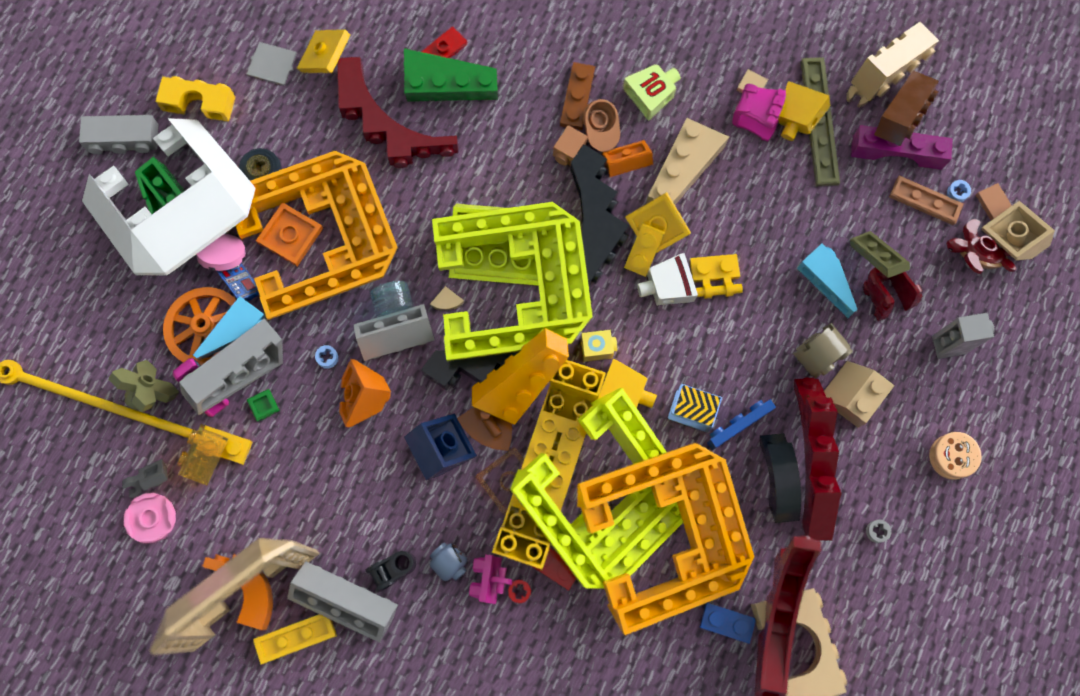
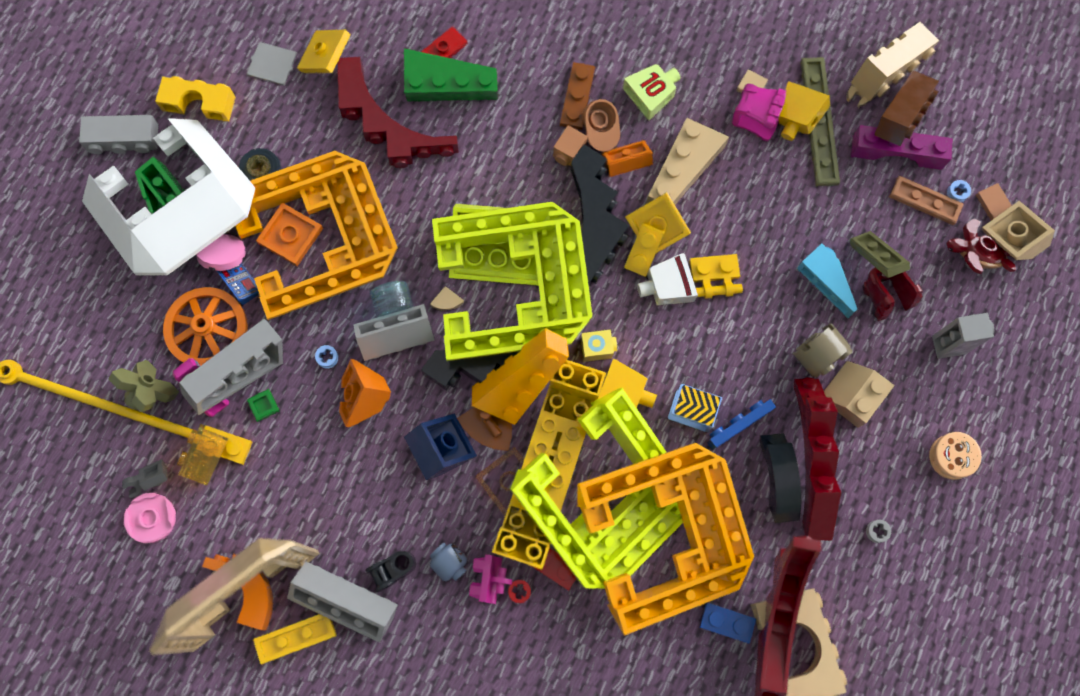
medium azure slope [193,296,265,360] -> none

